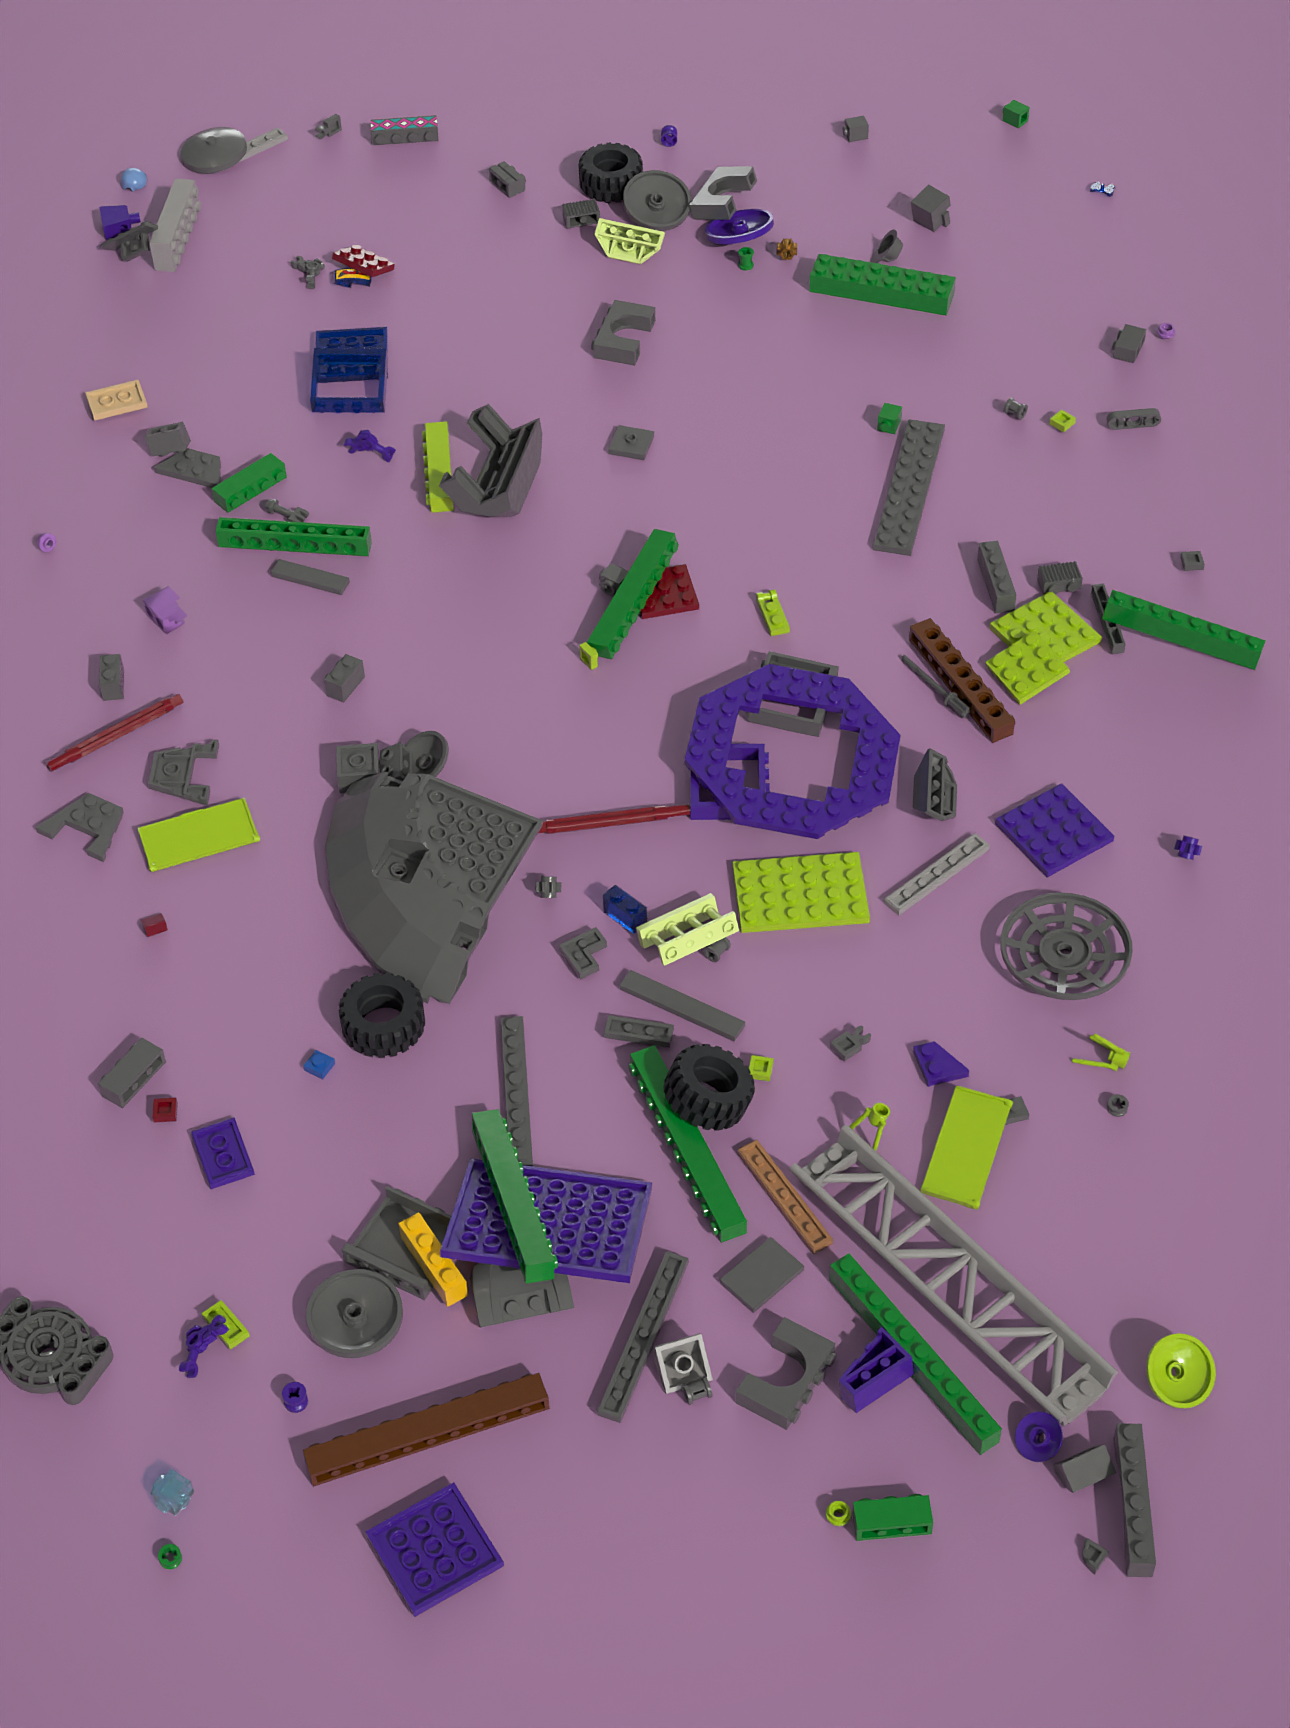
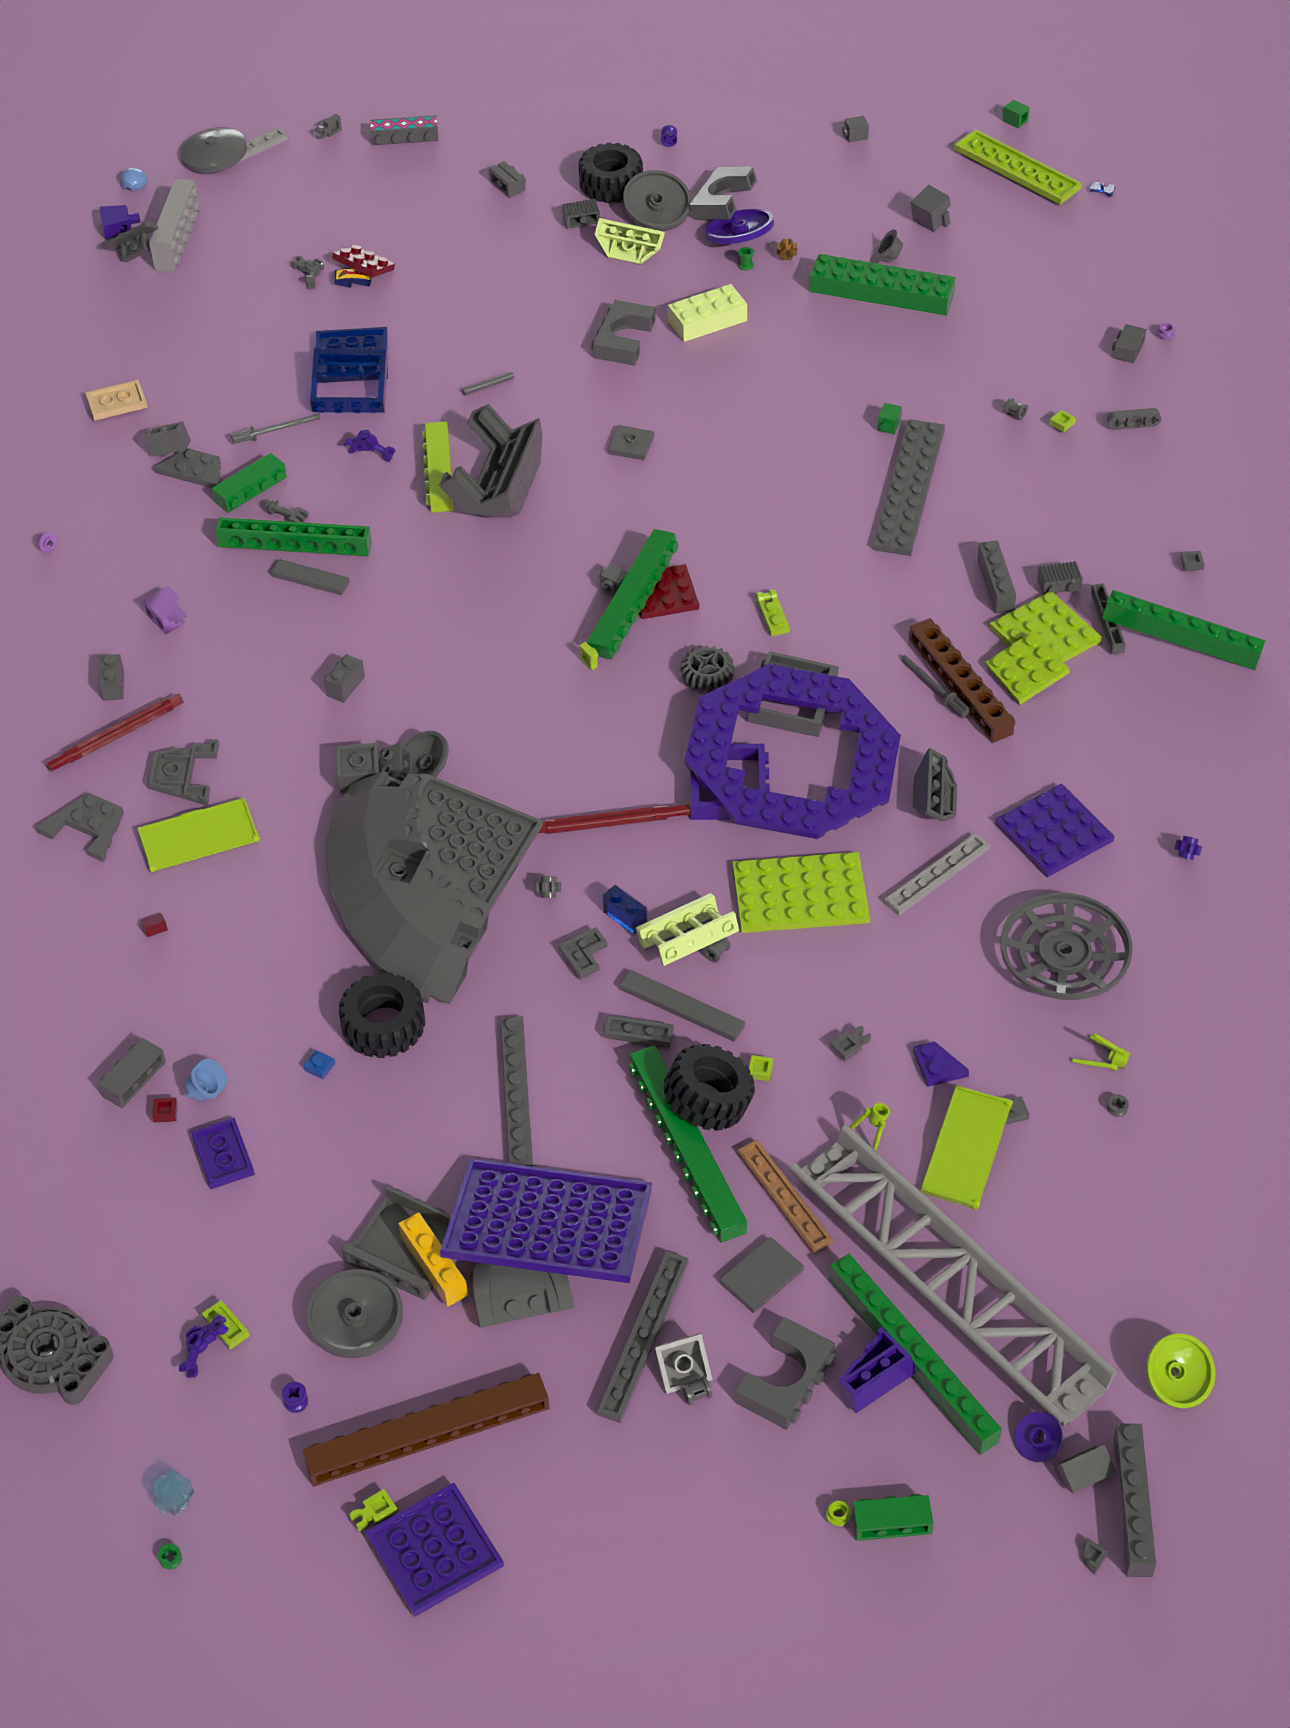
green brick [472,1109,558,1284] -> none
none -> medium blue piece [185,1059,227,1101]
none -> dark grey piece [231,414,320,444]
none -> lime plate [349,1489,398,1531]
none -> dark grey bar [462,371,514,395]
none -> yellowish green brick [668,284,747,342]
none -> dark grey gear [680,645,734,692]
none -> lime plate [954,129,1082,205]

